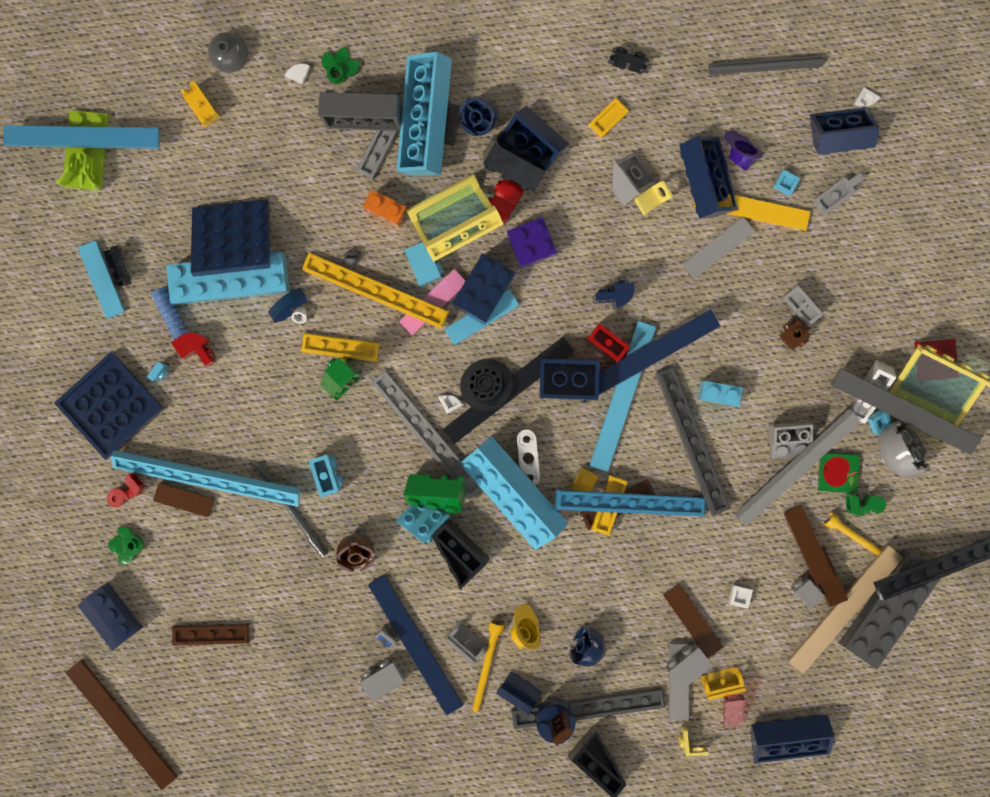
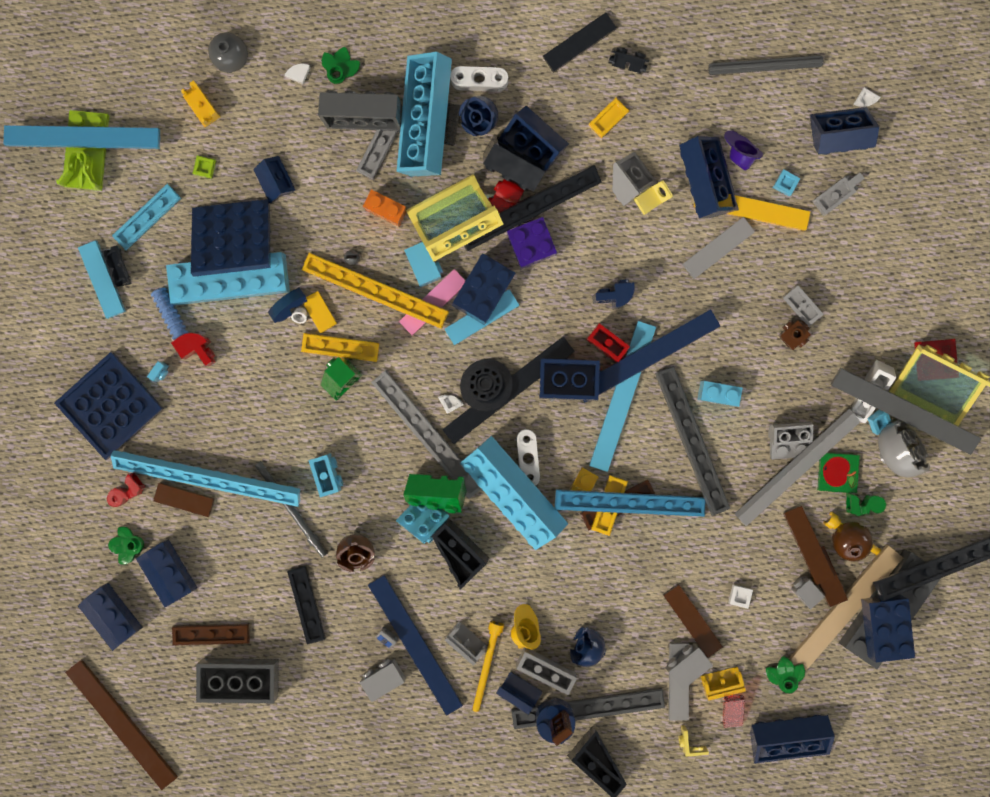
none -> medium azure tile [112,184,182,250]
none -> dark blue slope [136,539,198,607]
none -> lime tile [192,155,217,179]
none -> dark grey brick [196,658,279,704]
none -> dark blue panel [254,156,296,203]
none -> black tile [287,566,326,645]
none -> yellow tile [303,291,337,333]
none -> white piece [450,66,508,92]
none -> black tile [464,165,602,251]
none -> light grey brick [516,647,577,695]
none -> black tile [543,12,617,73]
none -> green plate [766,656,805,693]
none -> reddish brown cylinder [832,522,873,562]
none -> dark blue brick [861,595,915,663]

